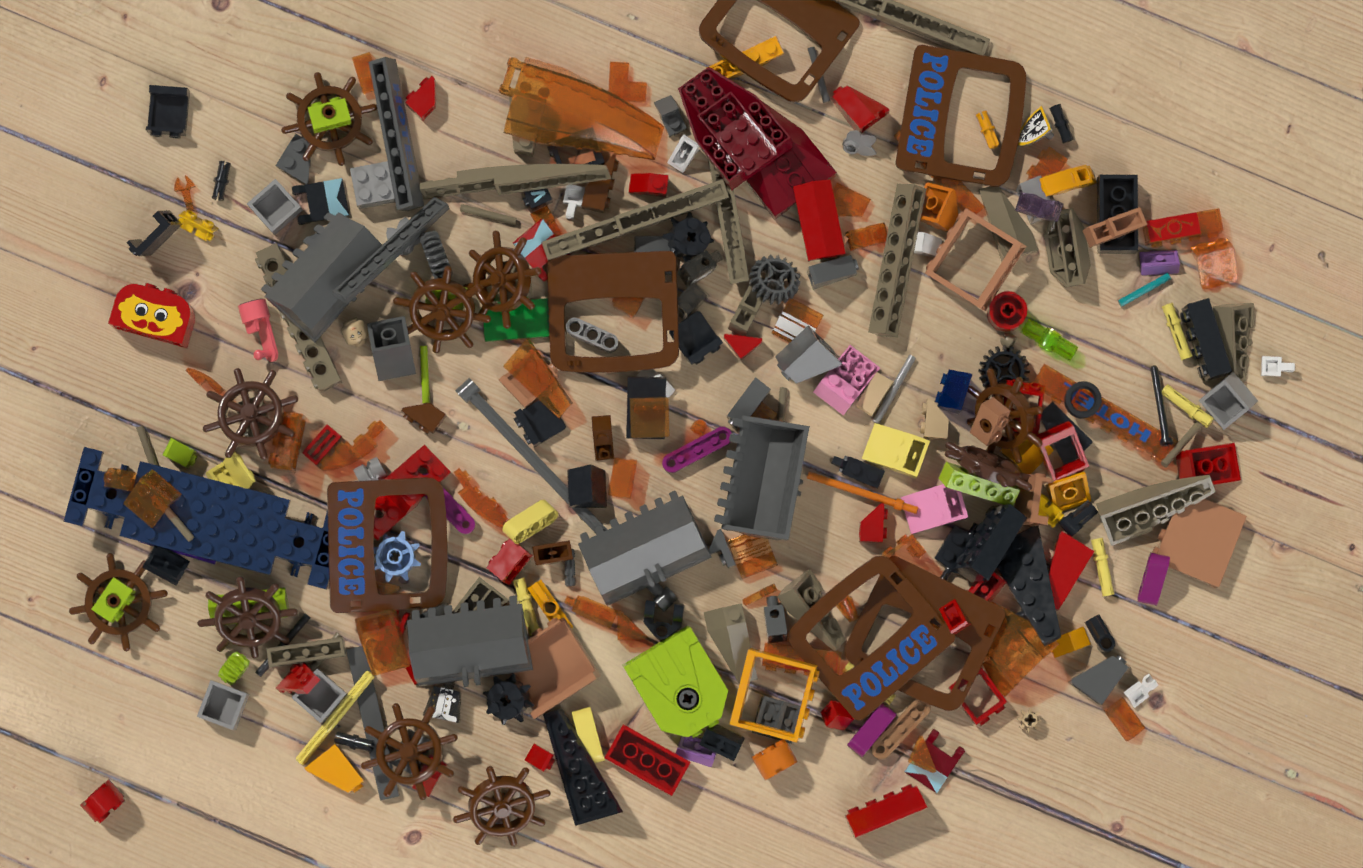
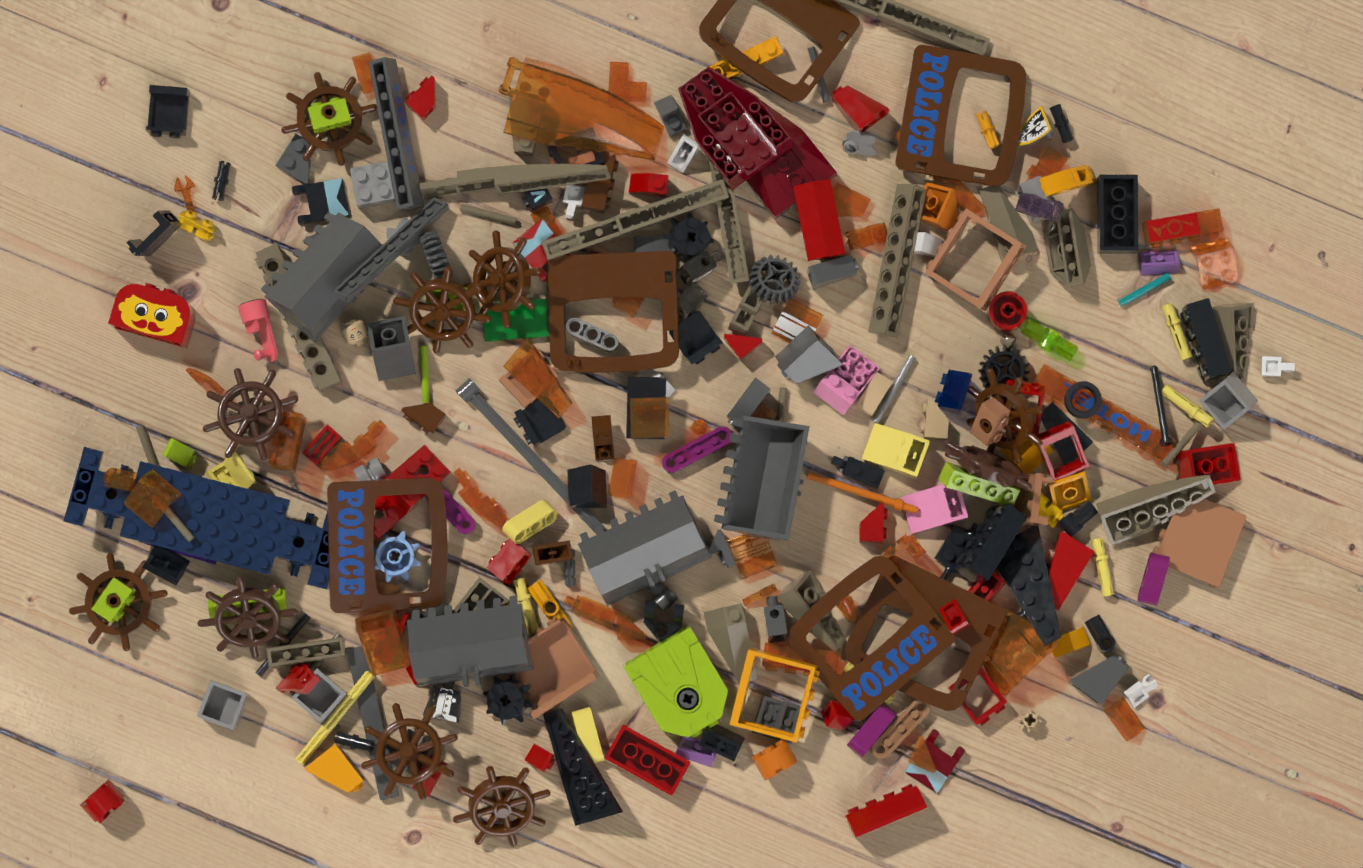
lime gear [218,652,250,685] -> none
light grey piece [247,179,303,236] -> none
nougat slope [1082,207,1147,248] -> none

